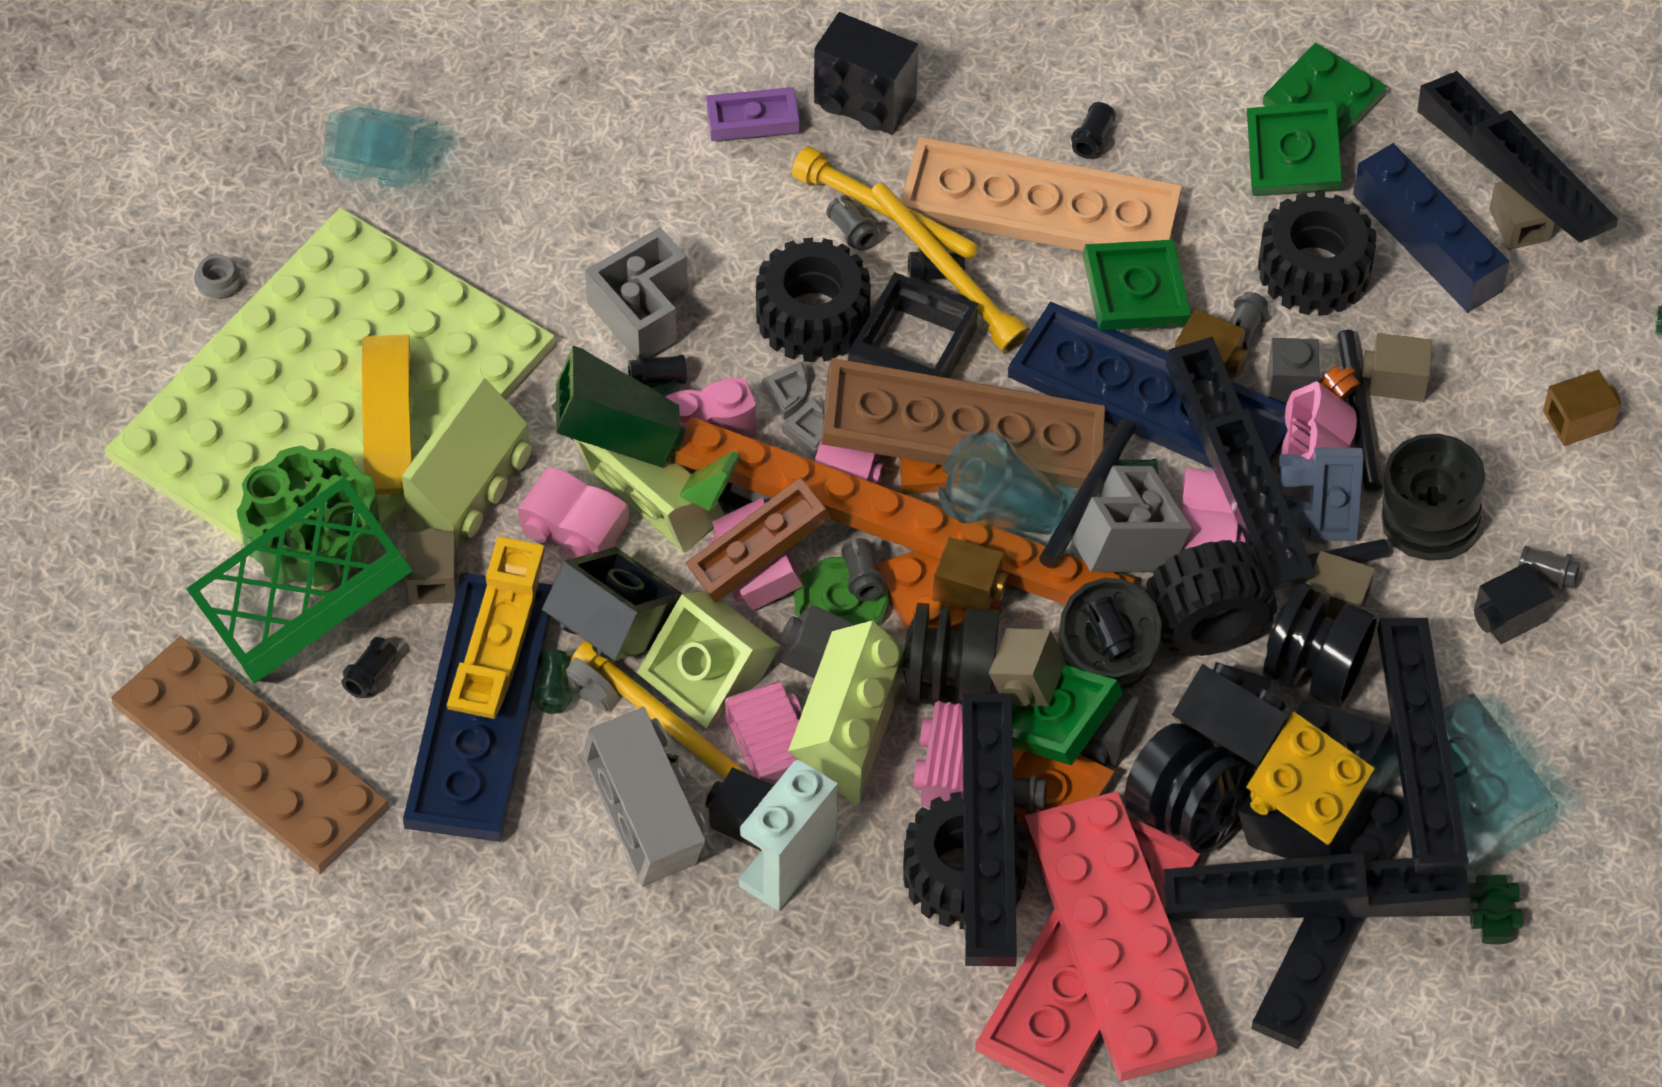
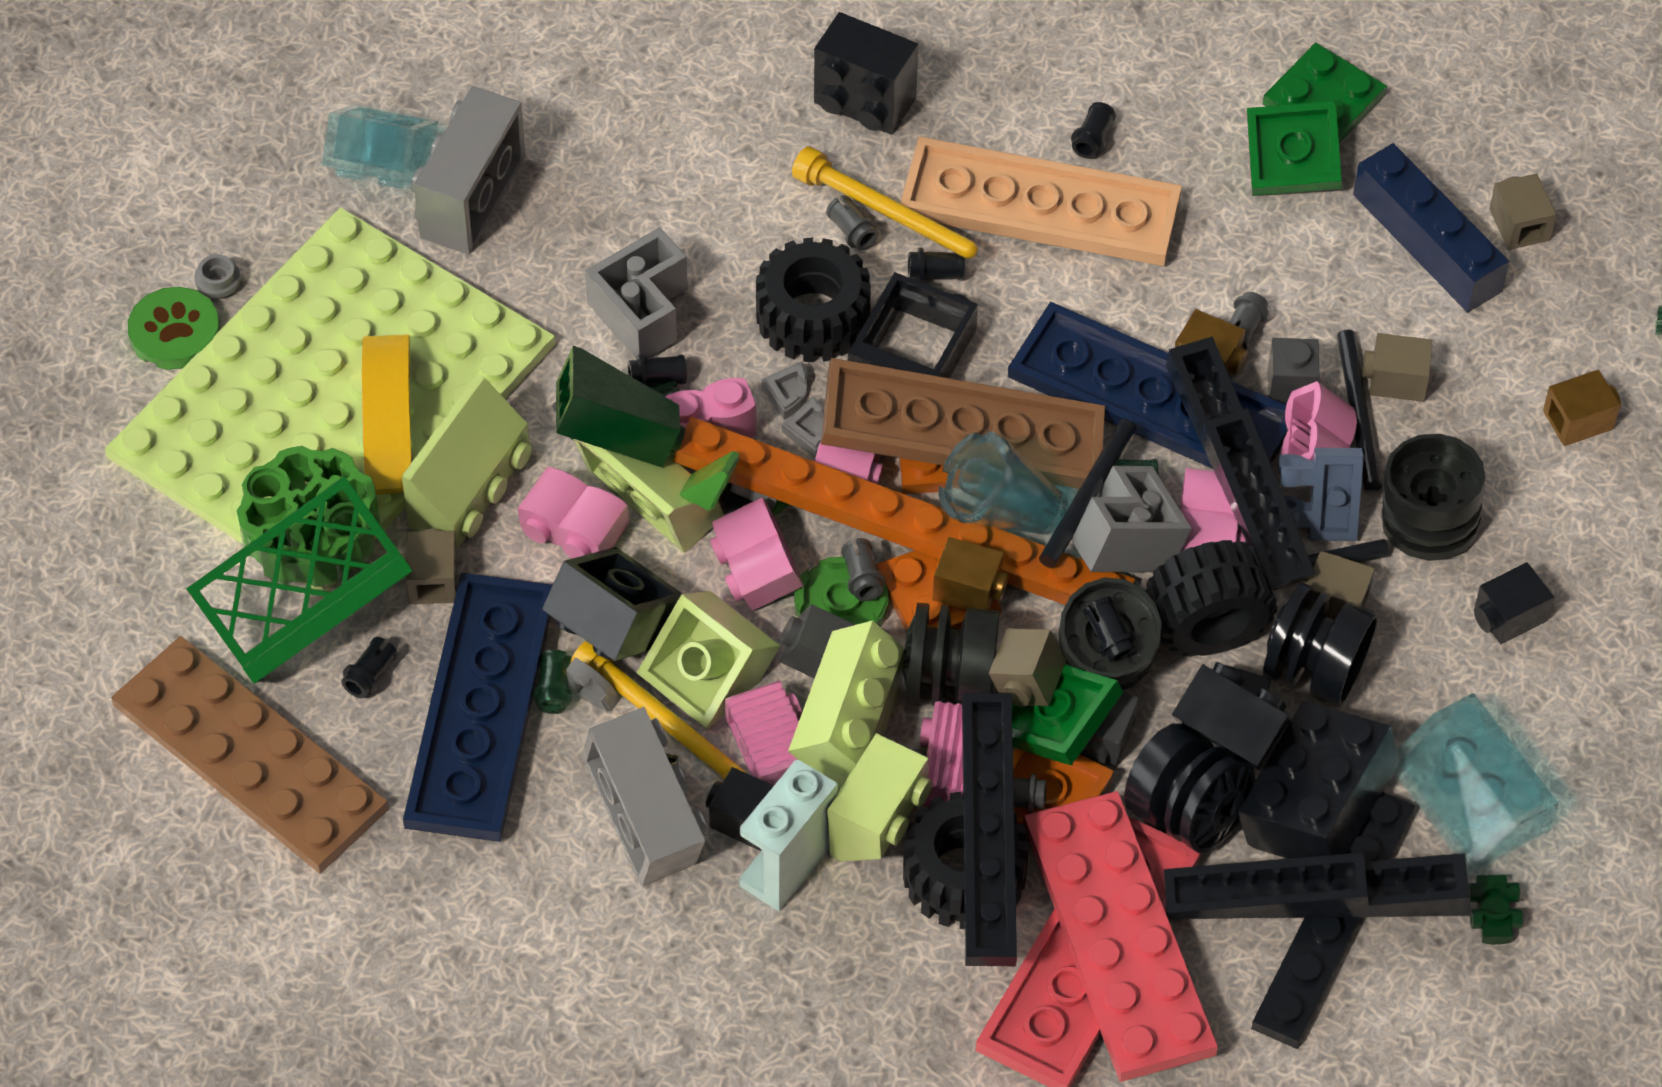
yellow slope [447,536,545,719] -> none
dark orange plate [685,478,831,603] -> none
medium lavender plate [706,87,799,141] -> none
yellow piece [871,183,1030,354] -> none
green plate [1082,239,1191,331] -> none
yellow hinge [1246,711,1375,845] -> none
black tyre [1258,192,1377,316] -> none
orange plate [1319,365,1360,400] -> none
black plate [1377,618,1469,874] -> none
black slope [1417,71,1618,243] -> none
dark grey pin [1518,545,1581,591] -> none
none -> bright green tile [128,287,220,370]
none -> light grey brick [411,86,525,255]
none -> yellowish green slope [827,733,933,862]

